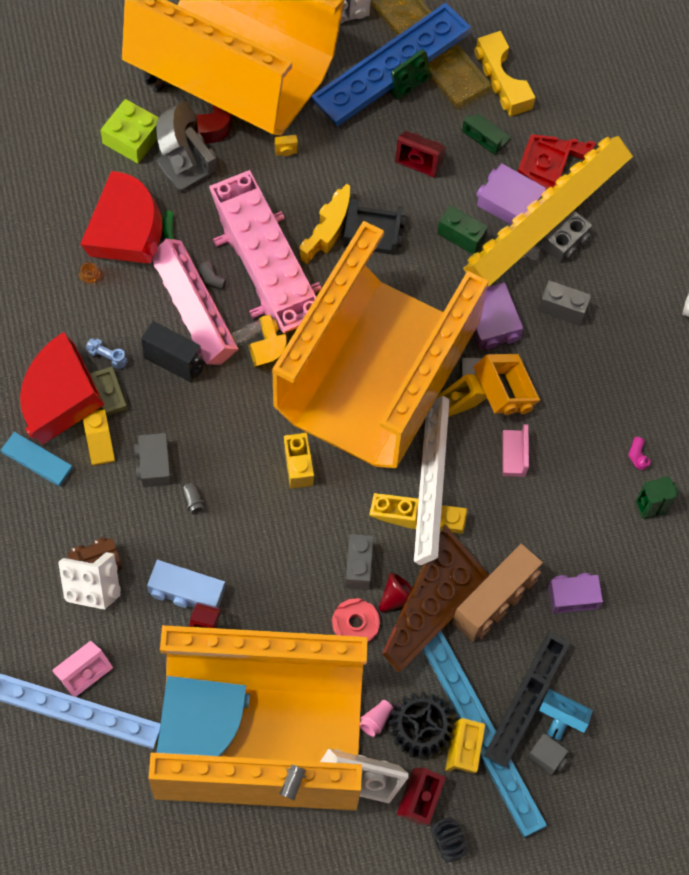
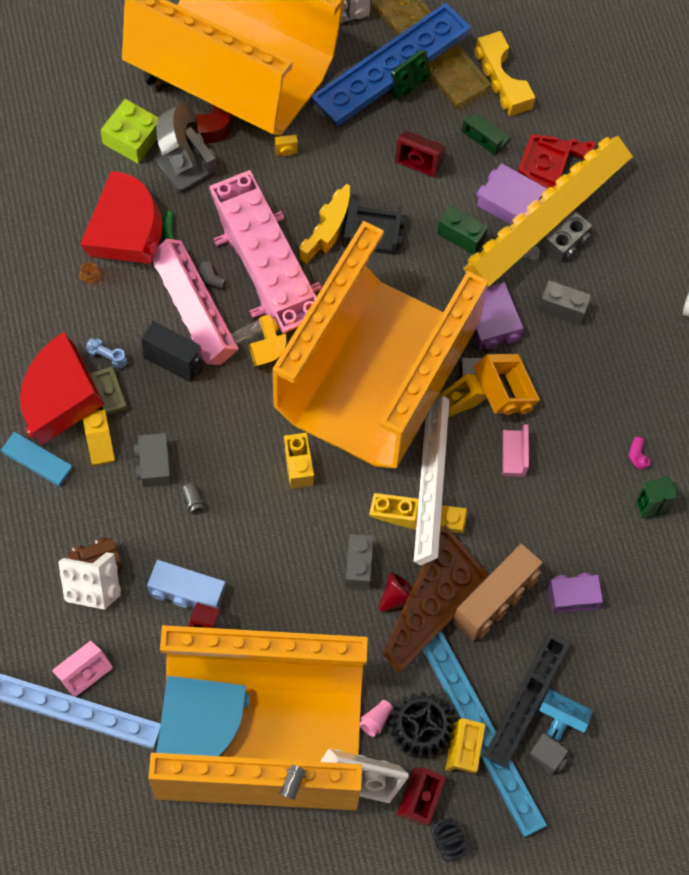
coral tile [332,598,380,643] -> none

